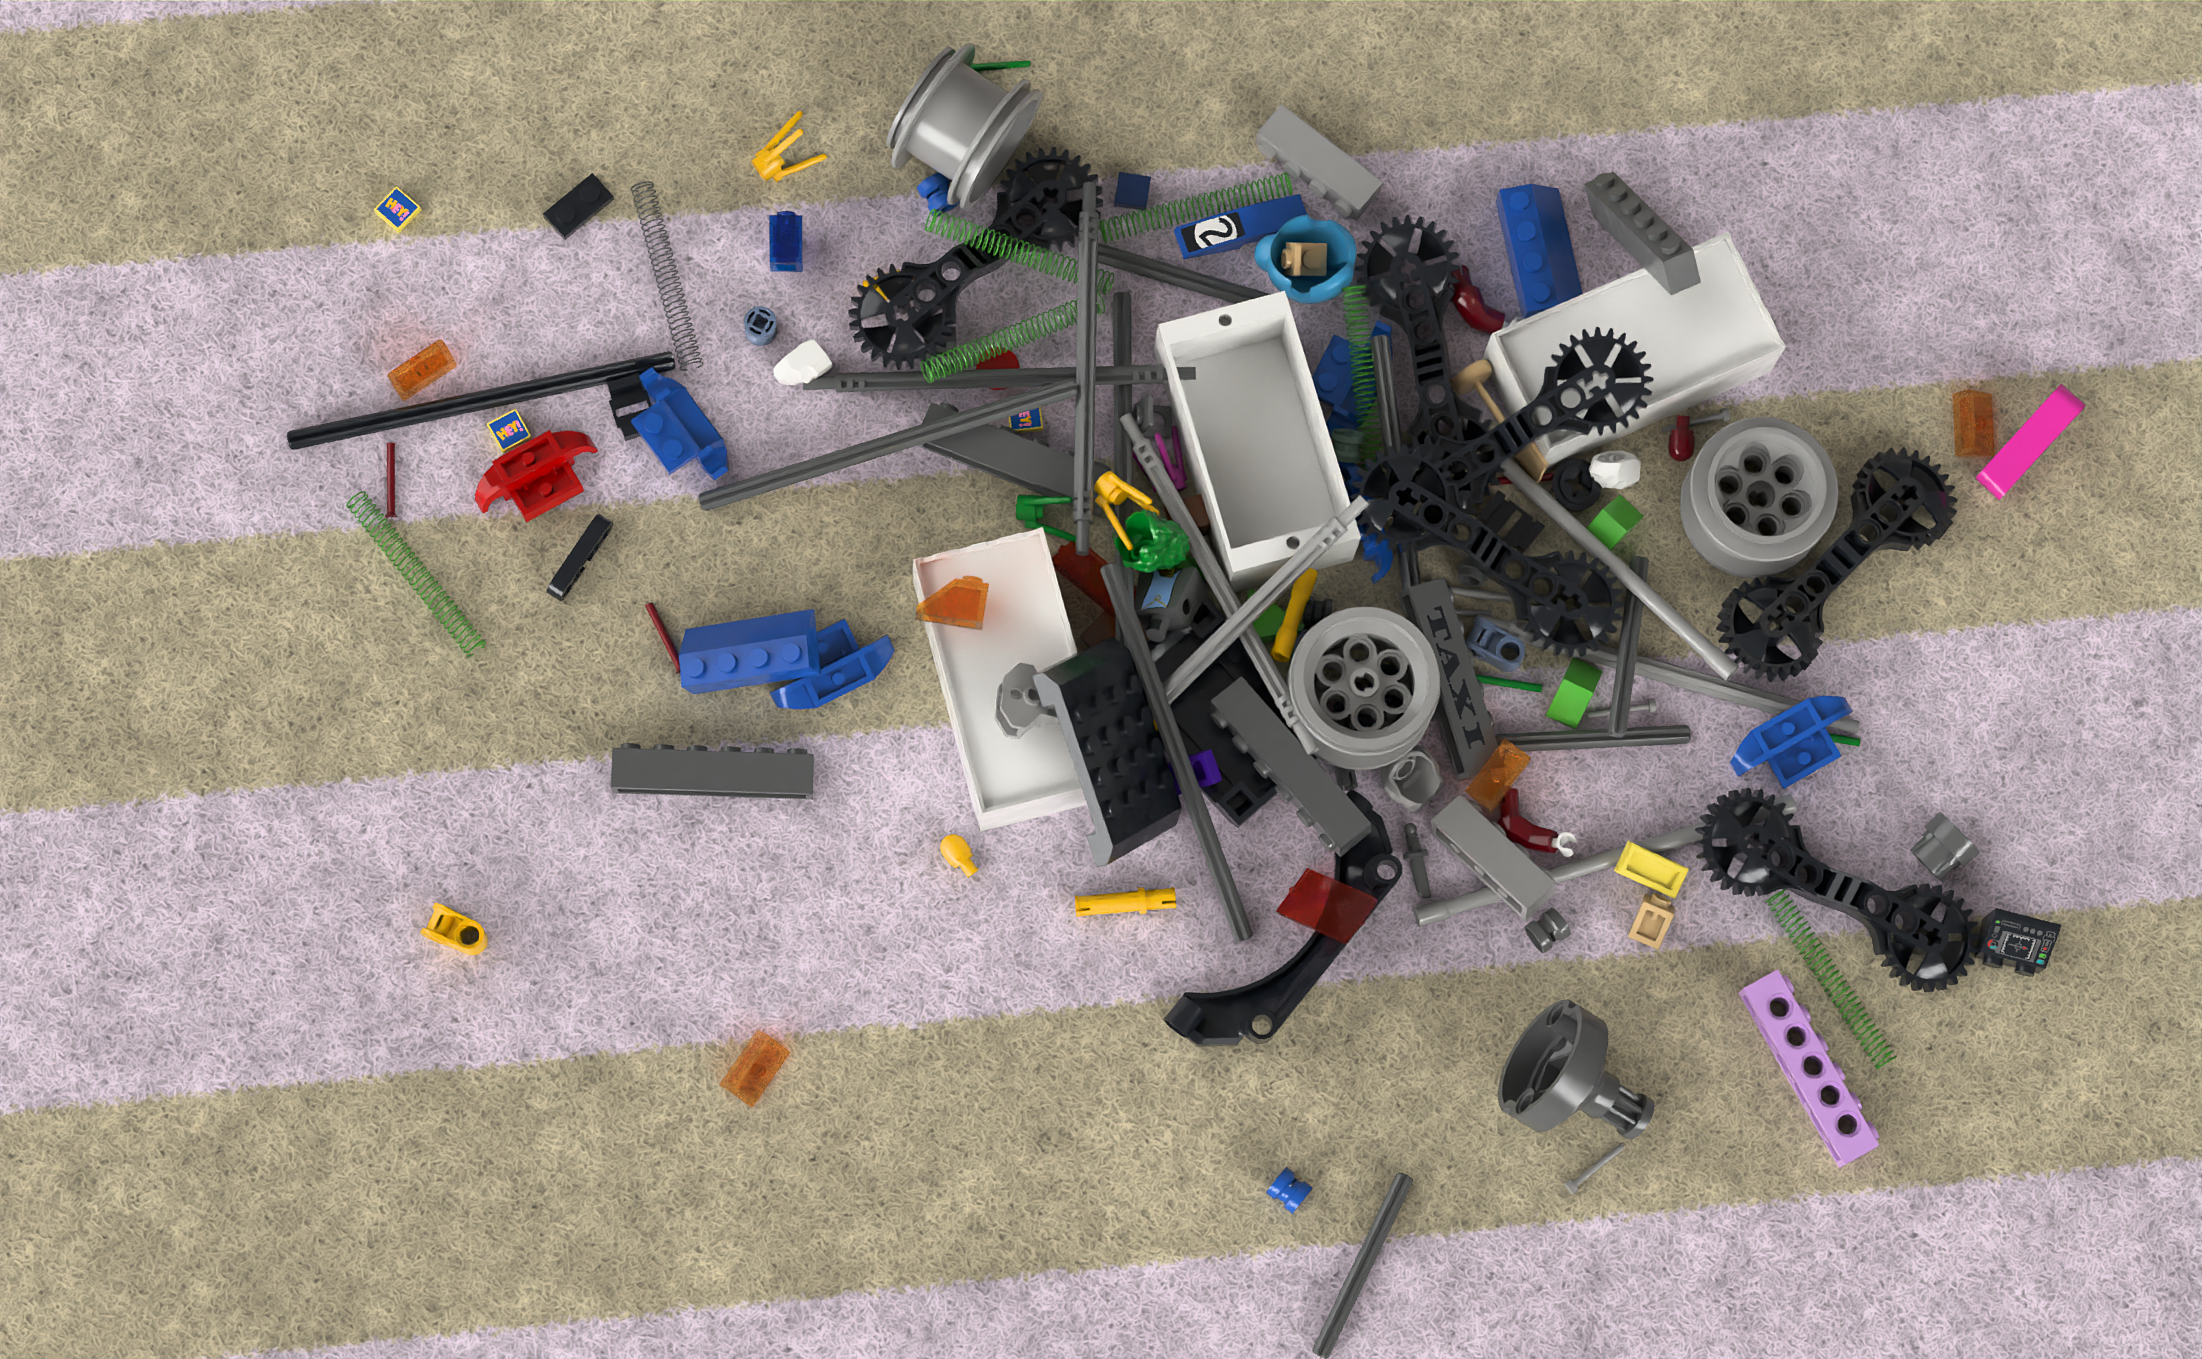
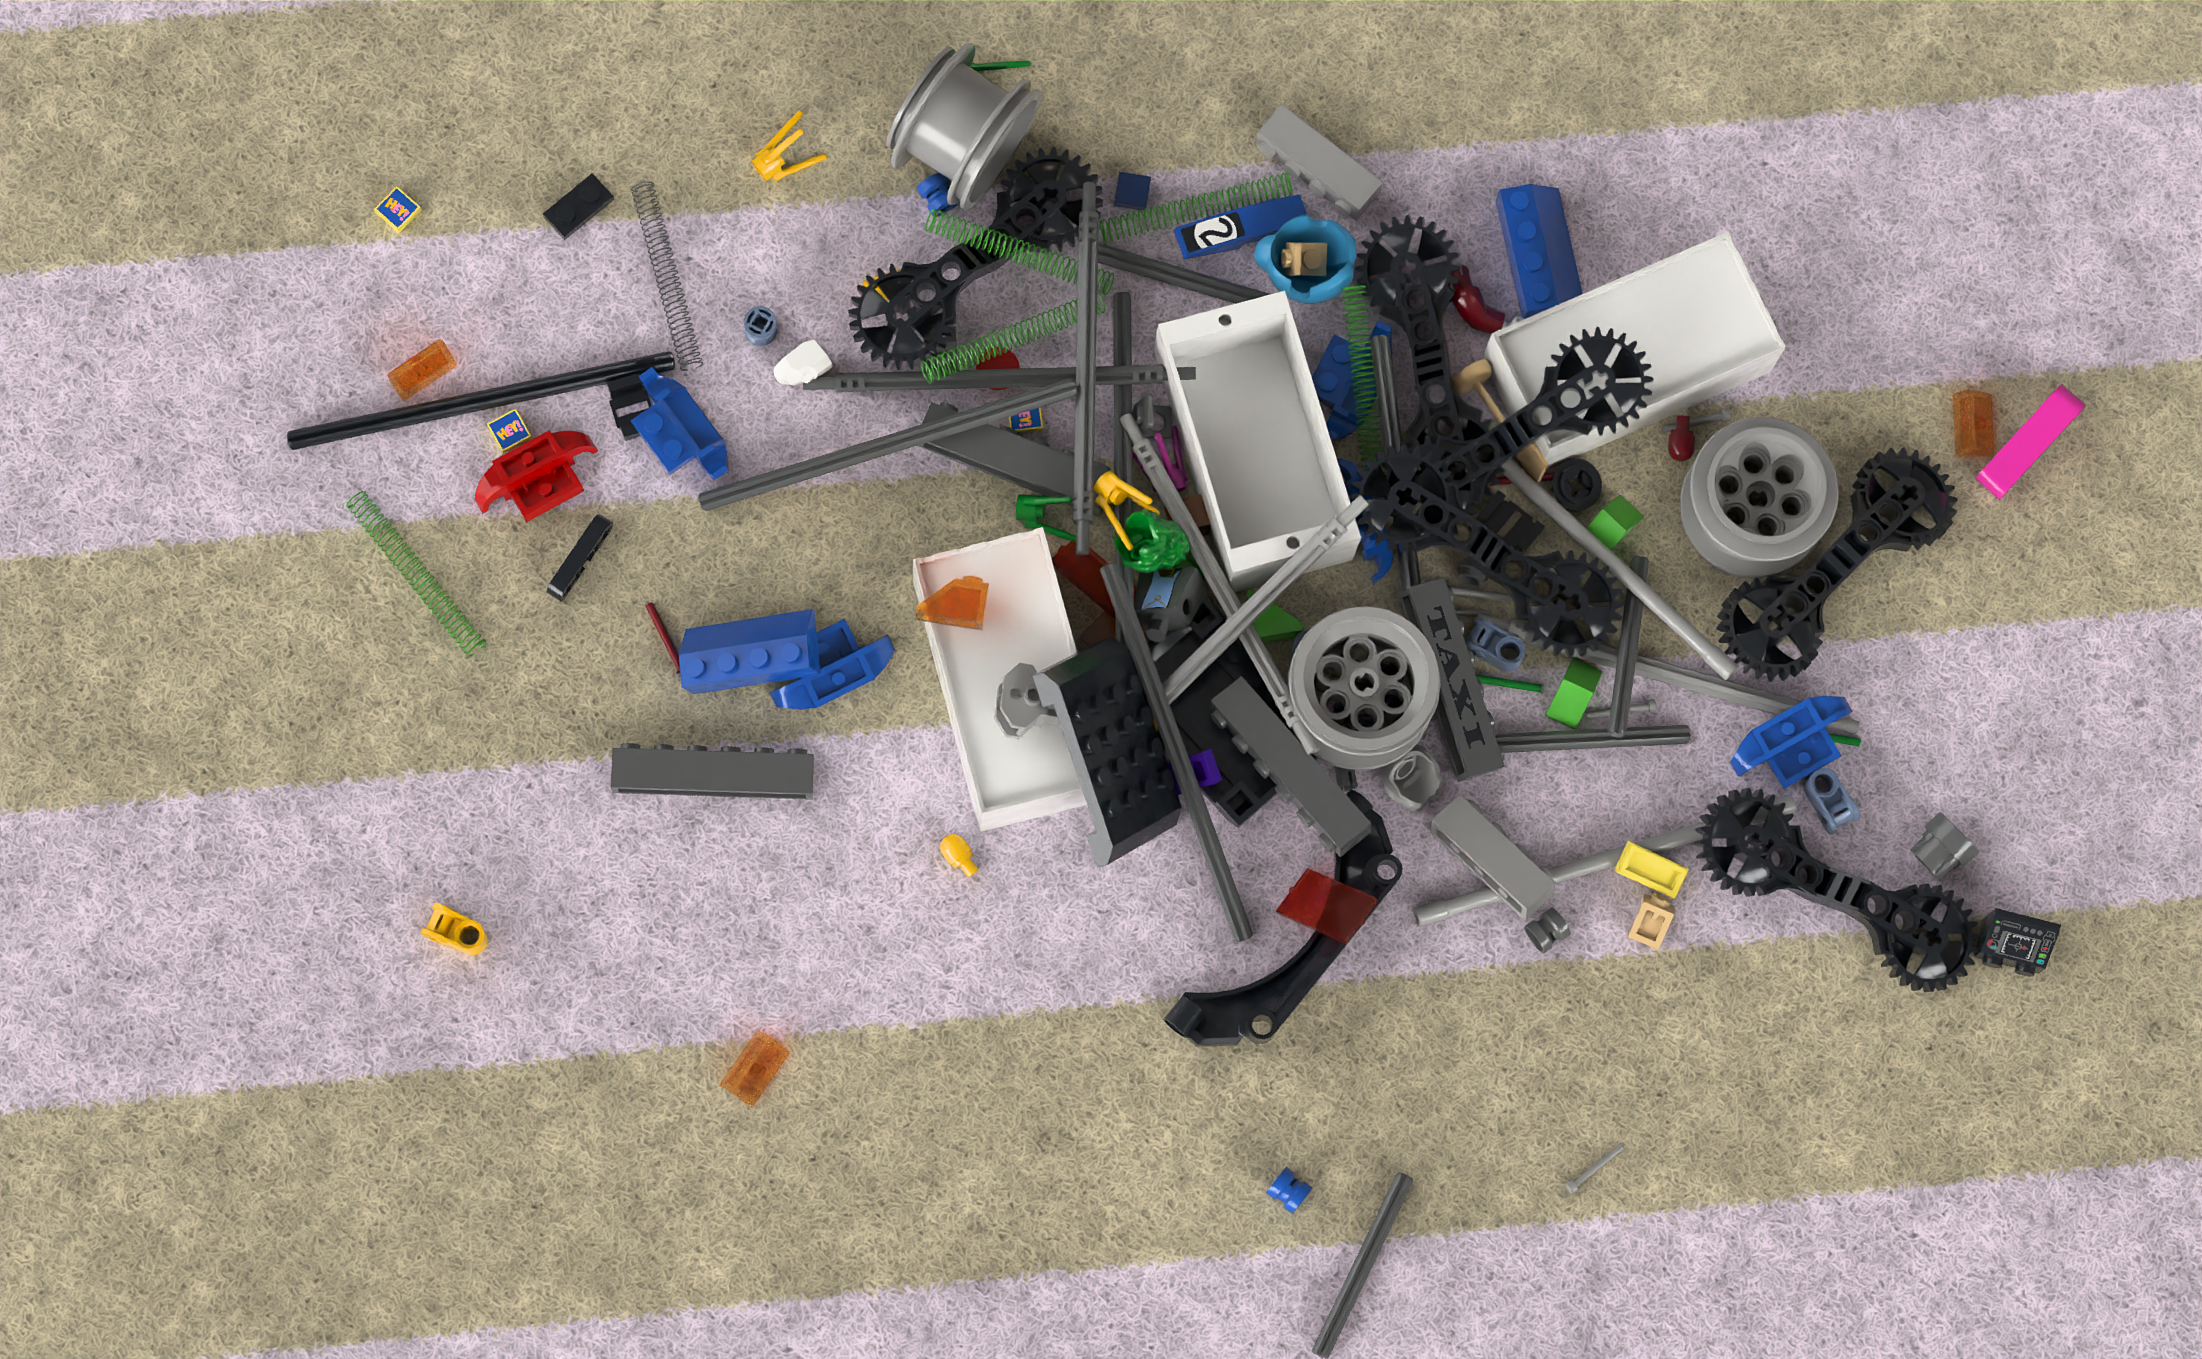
dark red piece [385,443,398,518] -> none
clear blue slope [769,211,803,272] -> none
yellow pin [1074,887,1176,917] -> none
yellow piece [1270,568,1318,662] -> none
black wheel [1302,596,1333,629] -> none
sand green wheel [1331,428,1364,463] -> none
dark grey piece [1403,823,1431,899] -> none
clear orange slope [1465,738,1531,814] -> none
dark red arm [1497,788,1577,857] -> none
dark grey piece [1498,999,1655,1139] -> none
dark grey brick [1584,172,1701,295] -> none
white rock [1589,451,1641,489] -> none
lavender brick [1738,969,1880,1168] -> none
bright green piece [1765,889,1897,1069] -> none
none -> sand blue piece [1804,768,1860,835]

